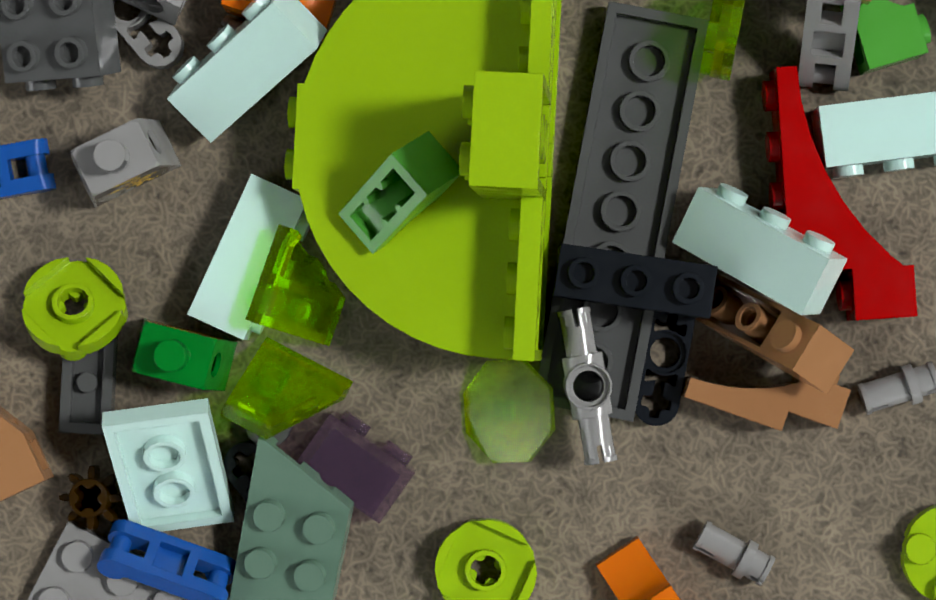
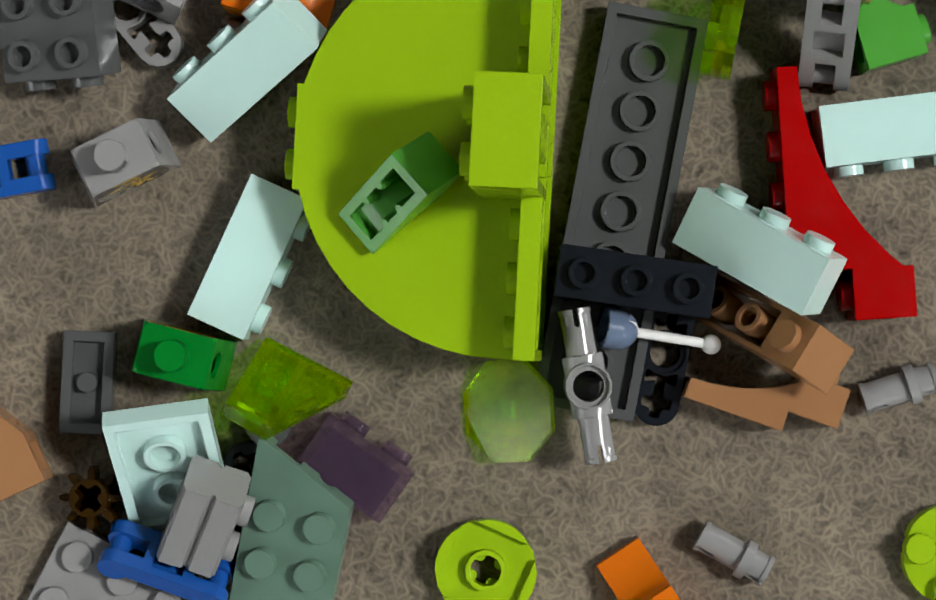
lime plate [22,257,128,361] -> none
clear neon green wing [246,224,346,346] -> none
none -> light grey brick [156,455,256,578]
none -> hinge [597,307,721,355]

